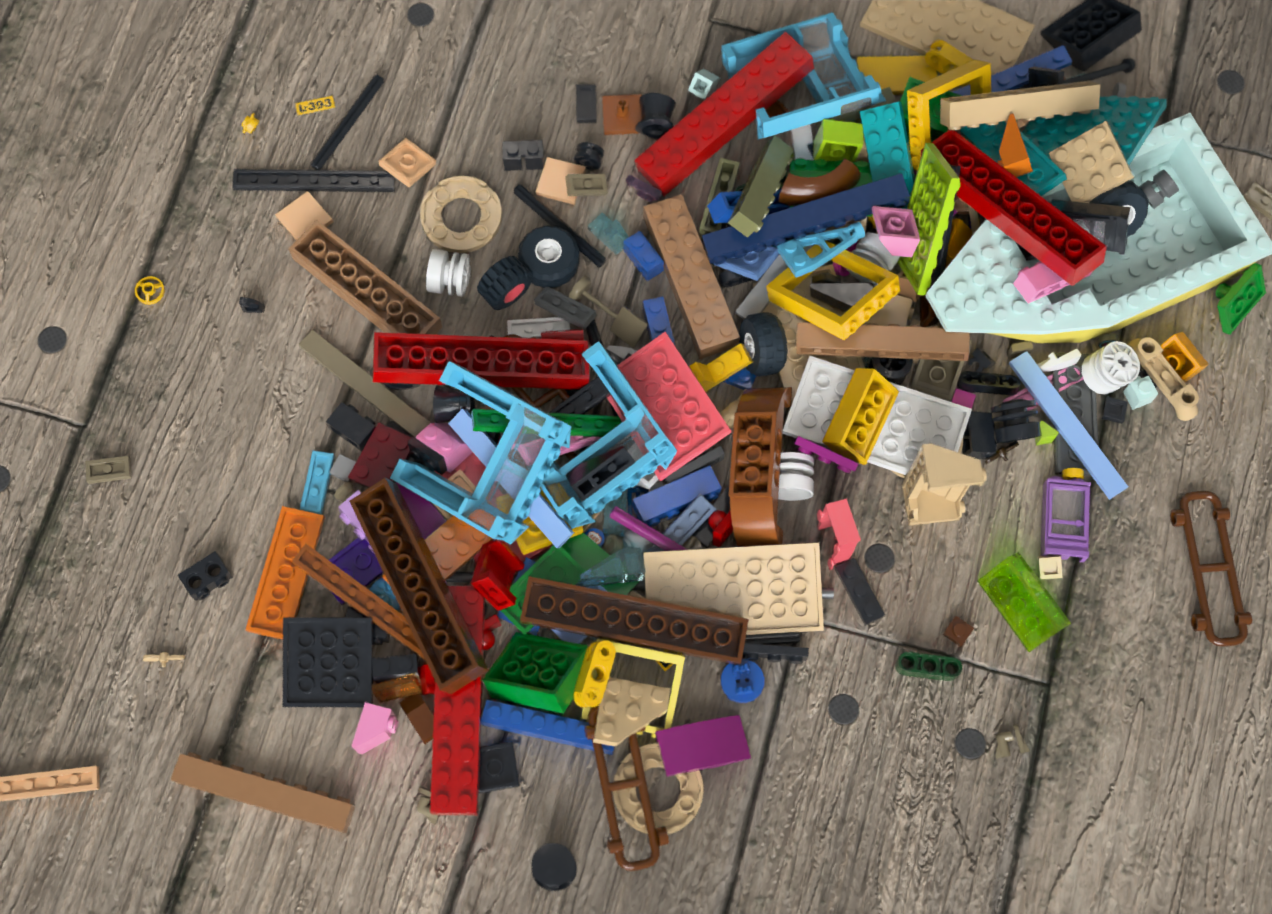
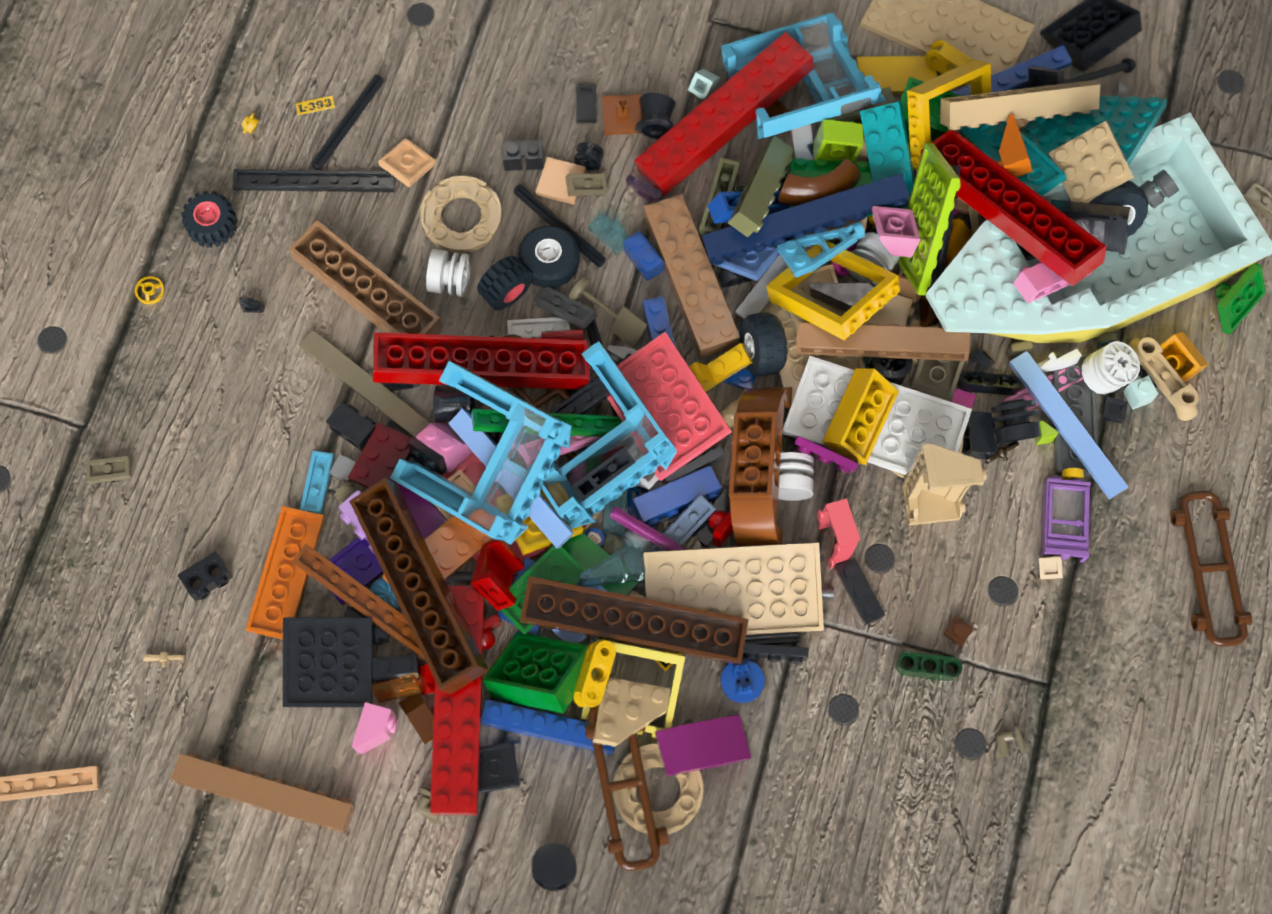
light nougat tile [275,191,333,240] -> none
black tile [811,272,841,283] -> none
clear neon green slope [977,552,1071,652] -> none
none -> black wheel [181,191,238,248]

